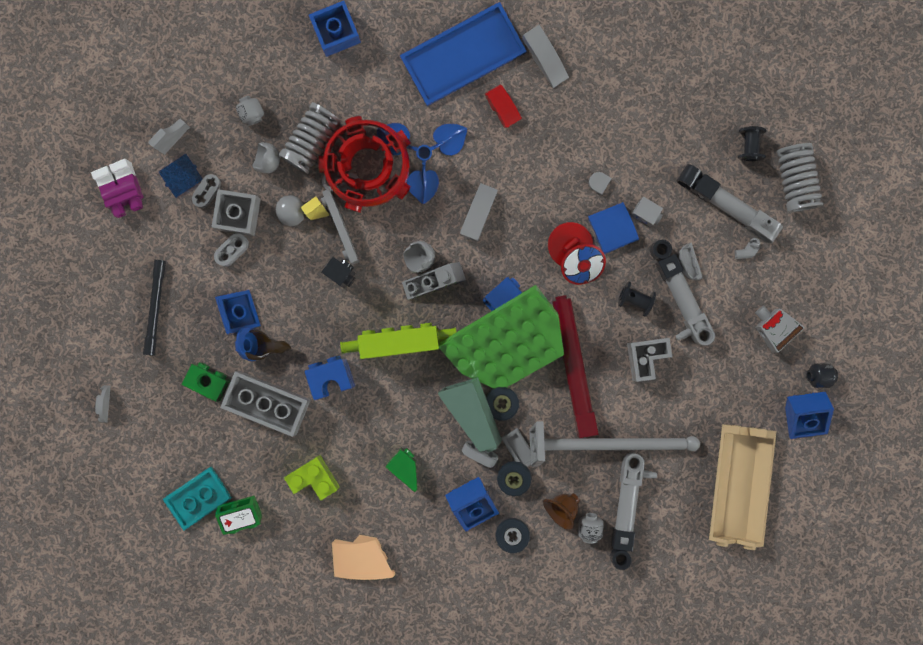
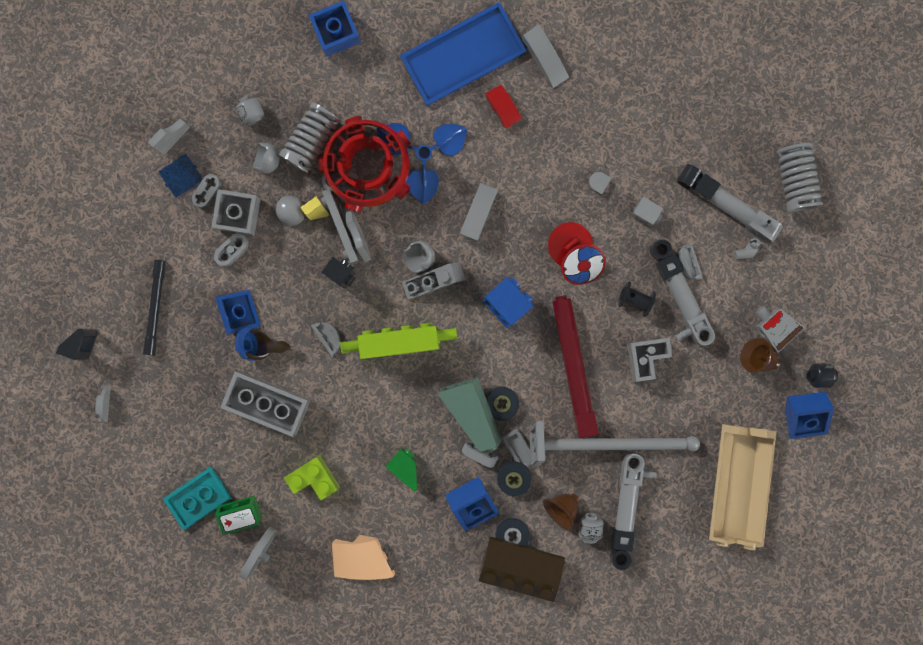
magenta hips [91,159,144,218] -> none
green brick [181,362,231,402] -> none
blue piece [305,356,355,400] -> none
bright green plate [439,285,564,389] -> none
blue slope [588,202,639,254] -> none
black hose [738,126,767,162] -> none
none -> black tile [56,329,98,360]
none -> light grey piece [239,526,277,581]
none -> light grey tile [311,323,341,357]
none -> light grey tile [345,210,371,262]
none -> dark brown slope [478,537,565,602]
none -> reddish brown hat [740,338,780,372]

